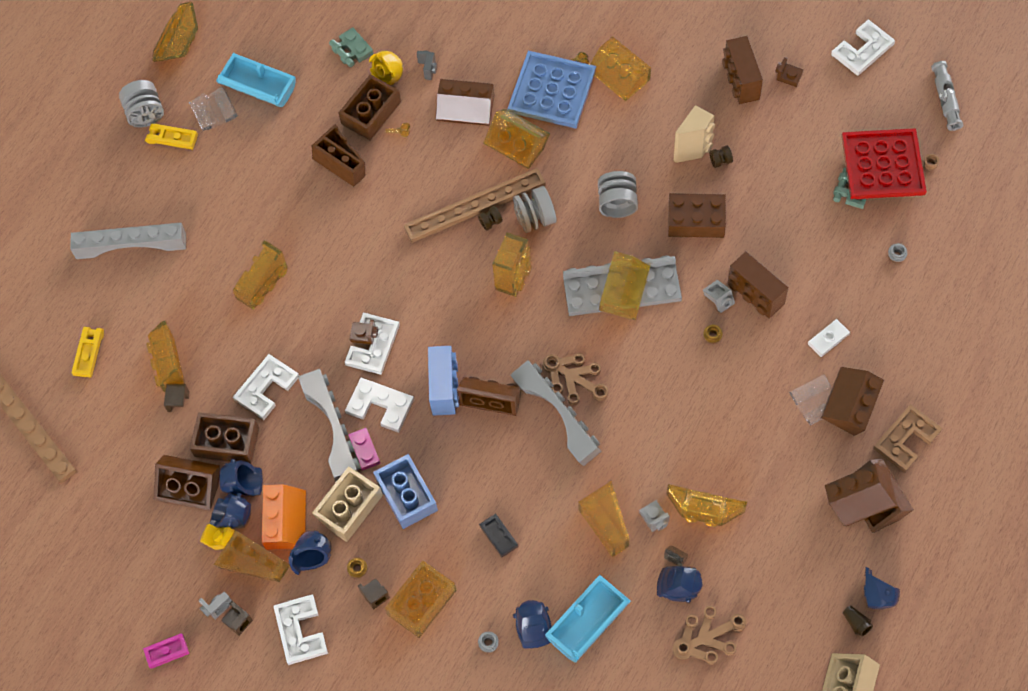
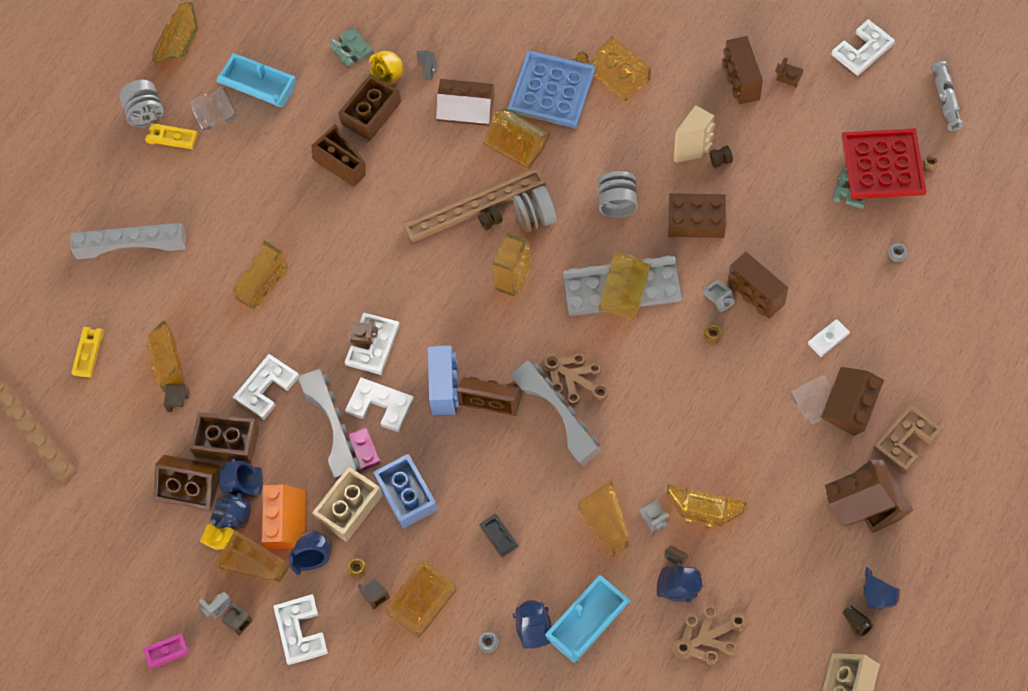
clear yellow hand [385,123,410,137] -> none

